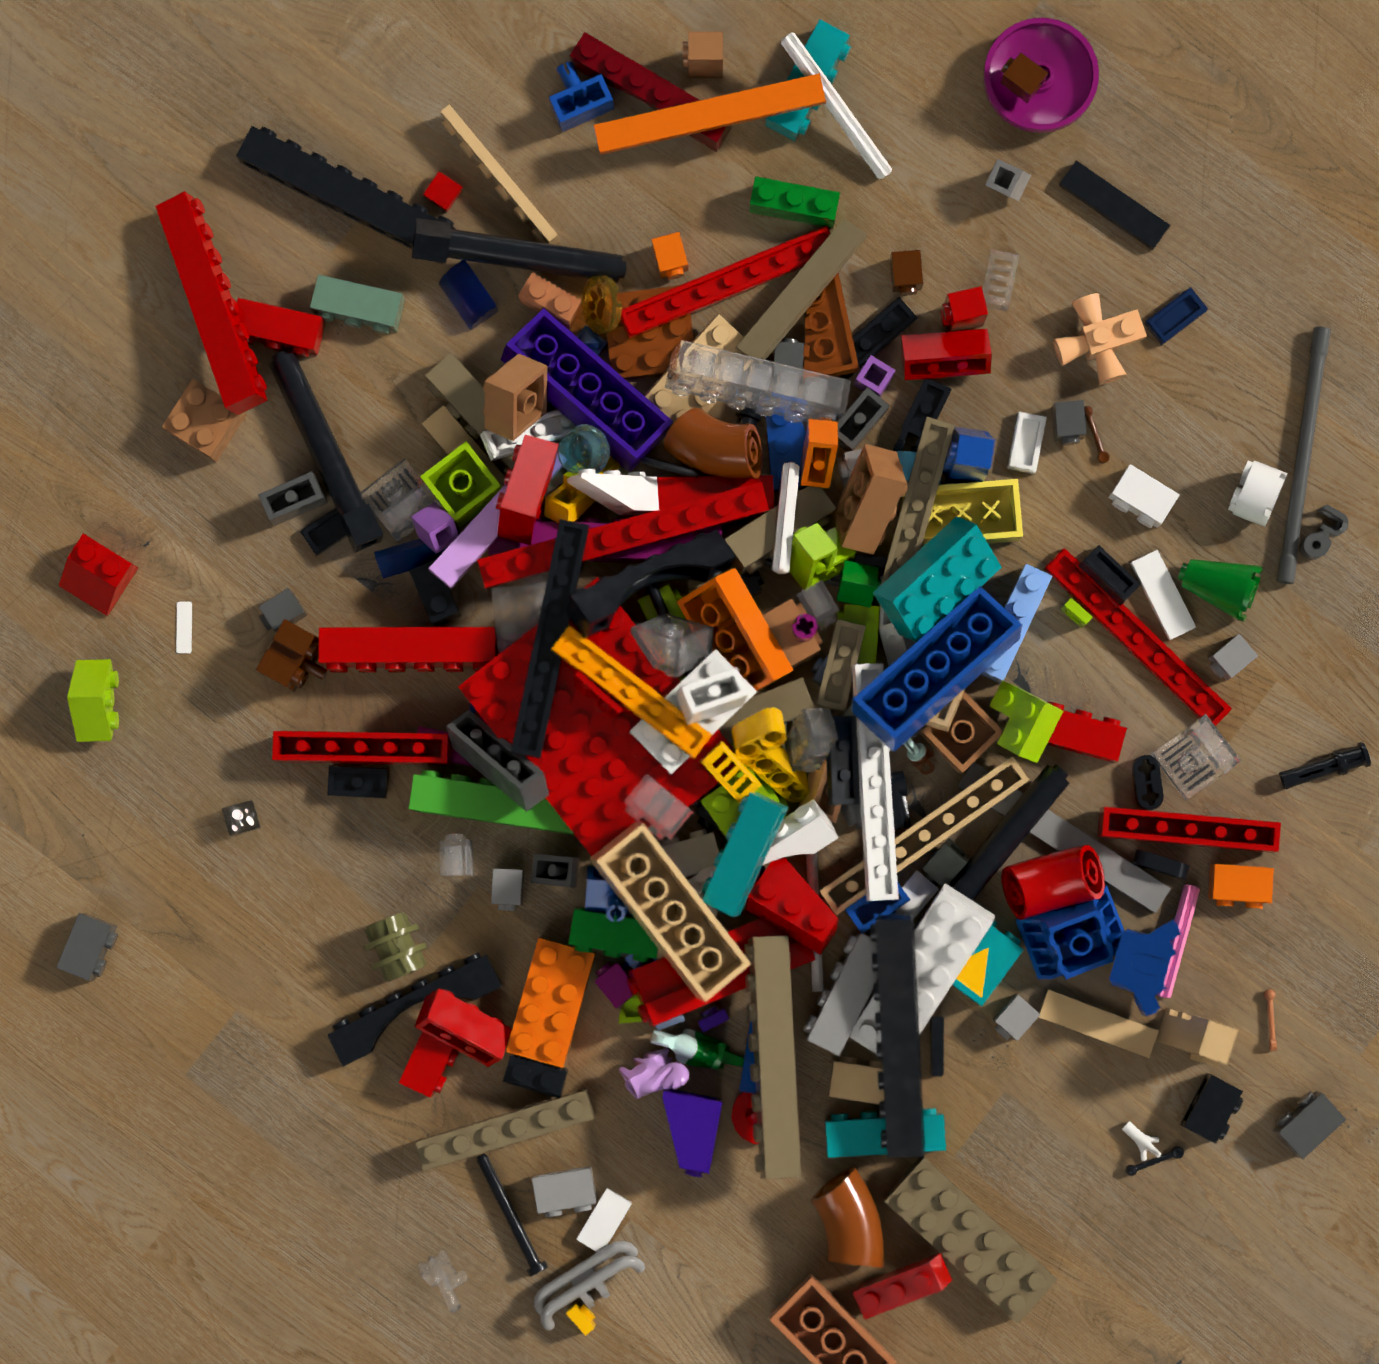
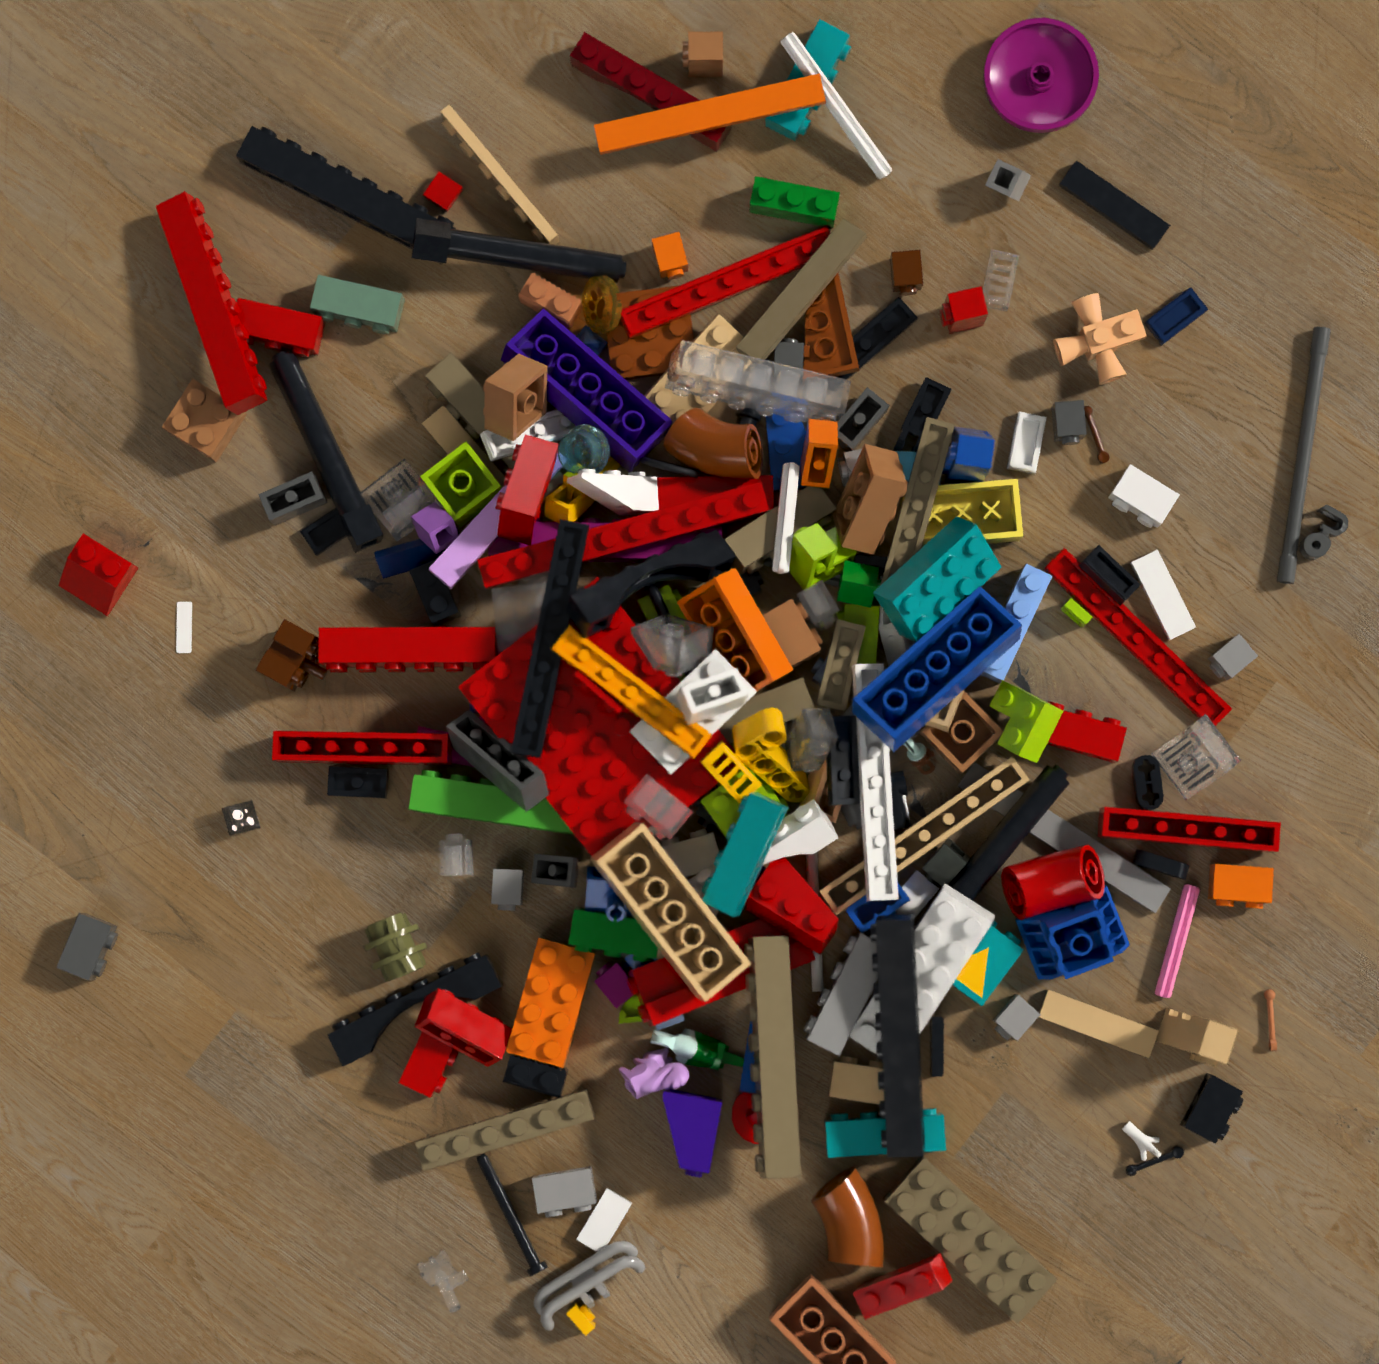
lime brick [67,659,119,742] -> none
dark grey brick [259,588,307,633] -> none
clear blue brick [439,260,499,331] -> none
blue brick [549,61,614,132] -> none
dark purple plate [698,1006,729,1032] -> none
magenta piece [791,614,817,642] -> none
medium lavender brick [854,355,895,397] -> none
red brick [901,329,992,380] -> none
reddish brown brick [1000,52,1048,104] -> none
blue slope [1109,920,1181,1016] -> none
green cone [1178,559,1263,622] -> none
white brick [1228,460,1288,527] -> none
dark grey brick [1273,1091,1346,1159] -> none
black pin [1279,742,1371,790] -> none

